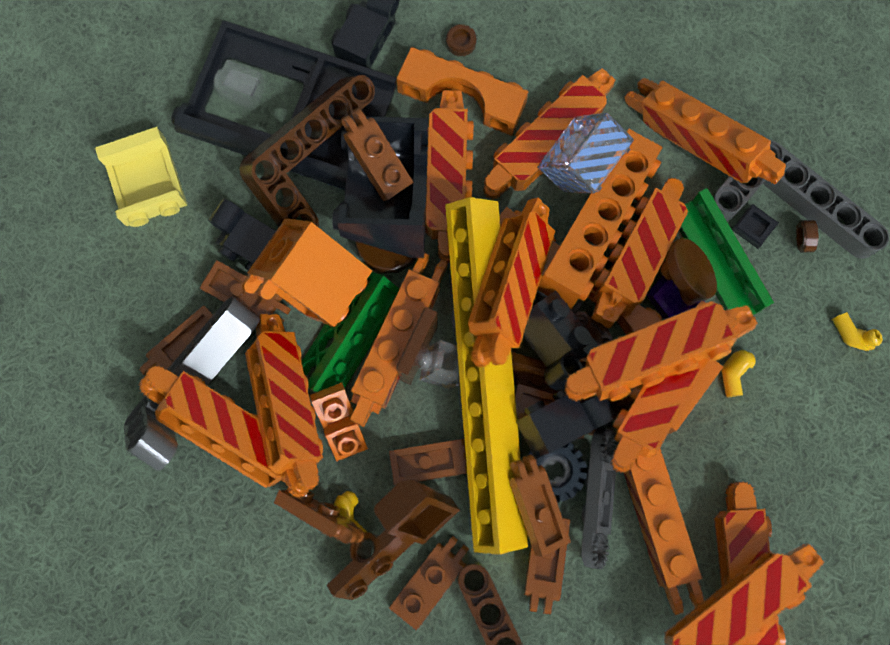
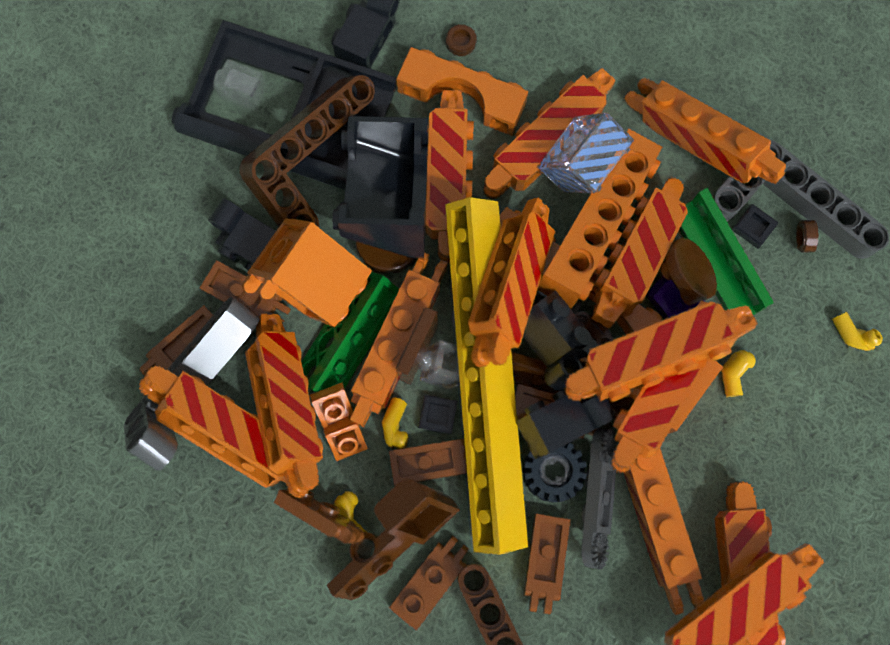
light yellow panel [95,127,187,227] -> none
dark orange hinge [342,109,413,201] -> none
dark orange hinge [510,454,571,557] -> none
none -> yellow arm [382,397,409,449]
none -> black tile [418,395,458,435]

